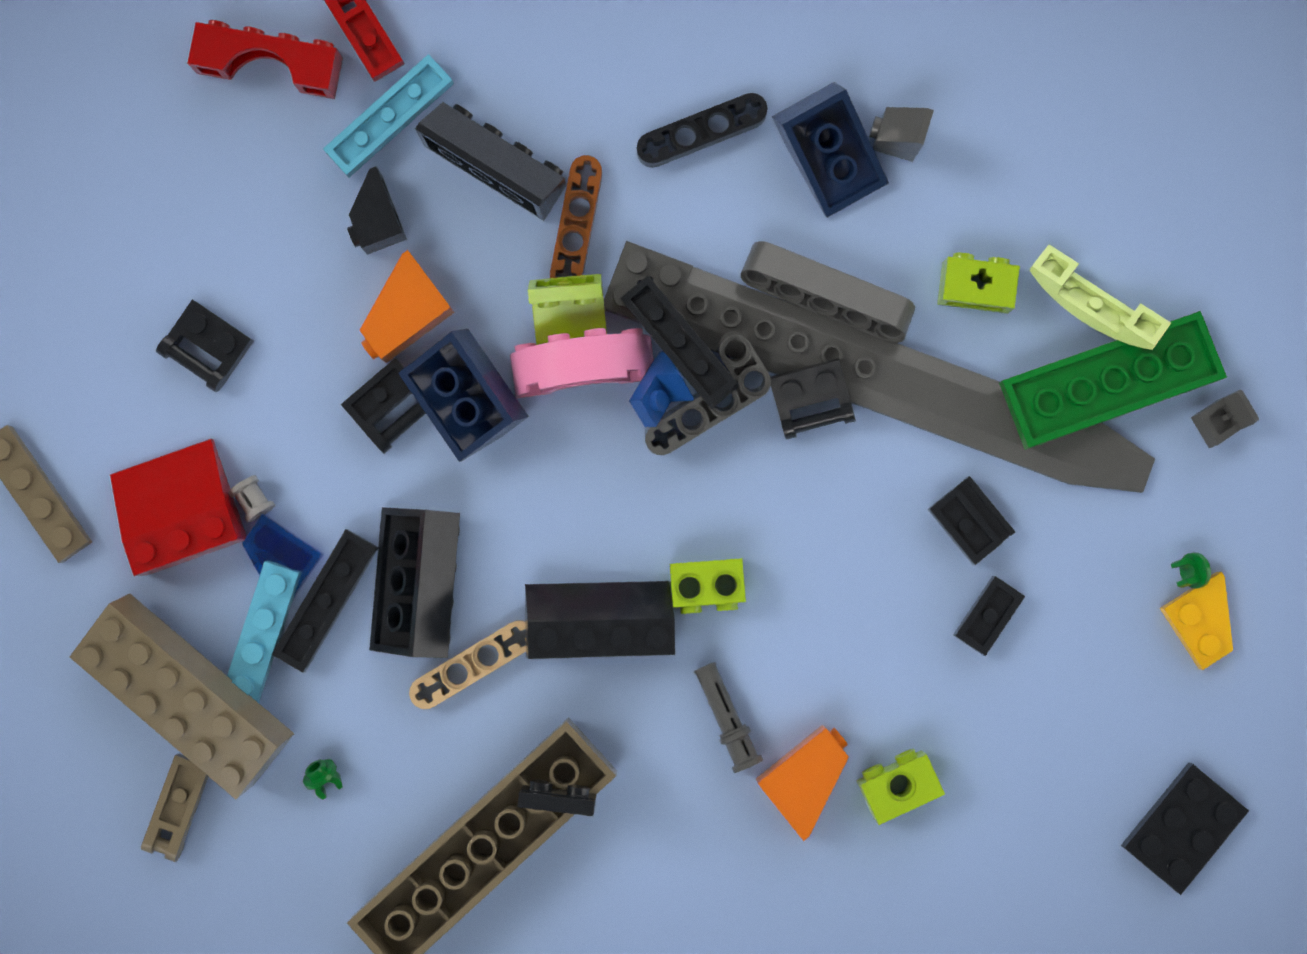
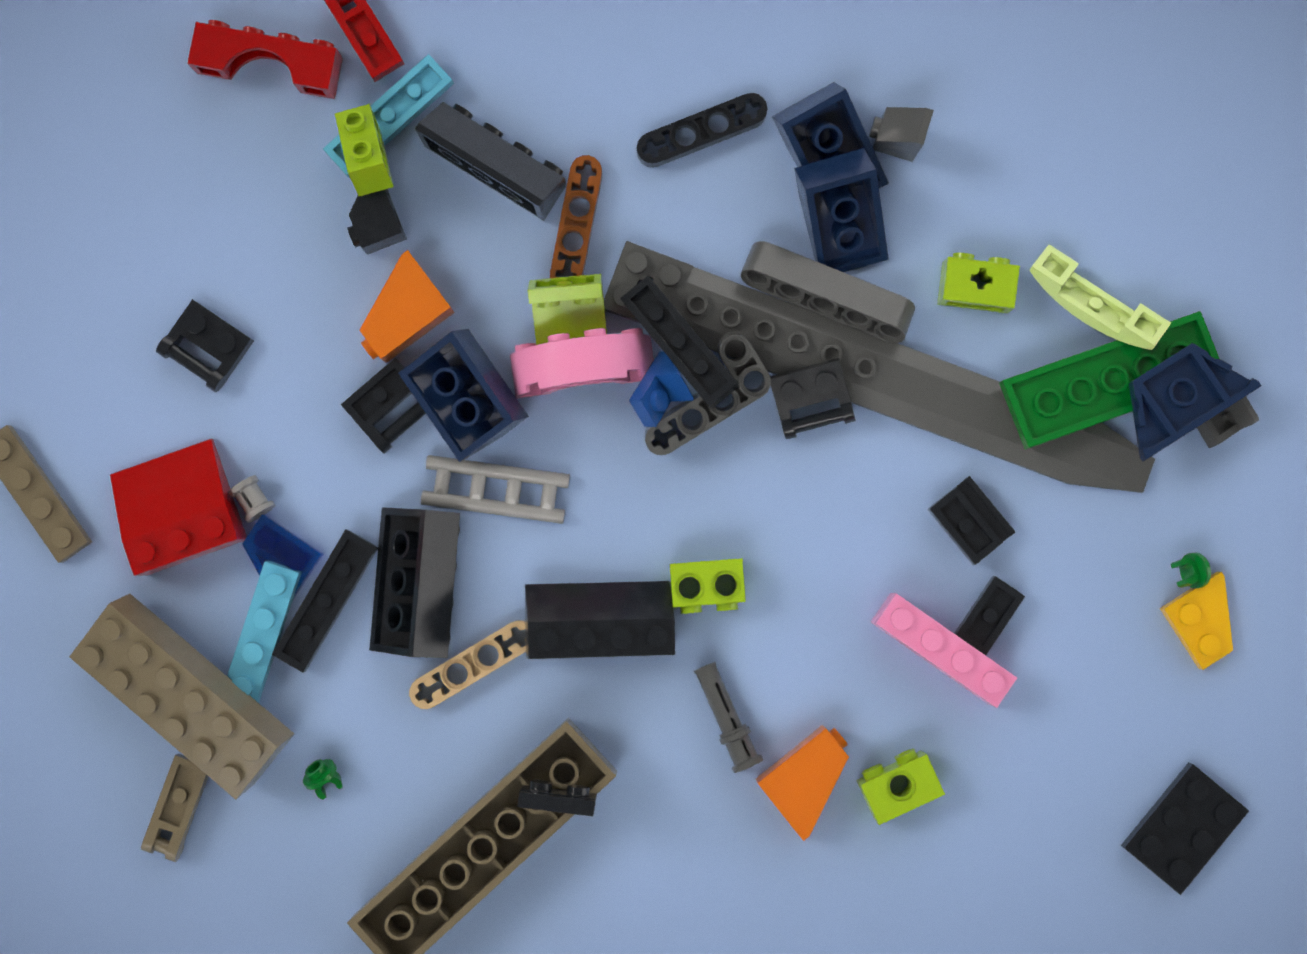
none -> lime brick [334,104,394,196]
none -> light grey bar [421,455,570,524]
none -> dark blue slope [794,148,889,272]
none -> bright pink brick [871,593,1017,708]
none -> dark blue wing [1129,343,1262,462]

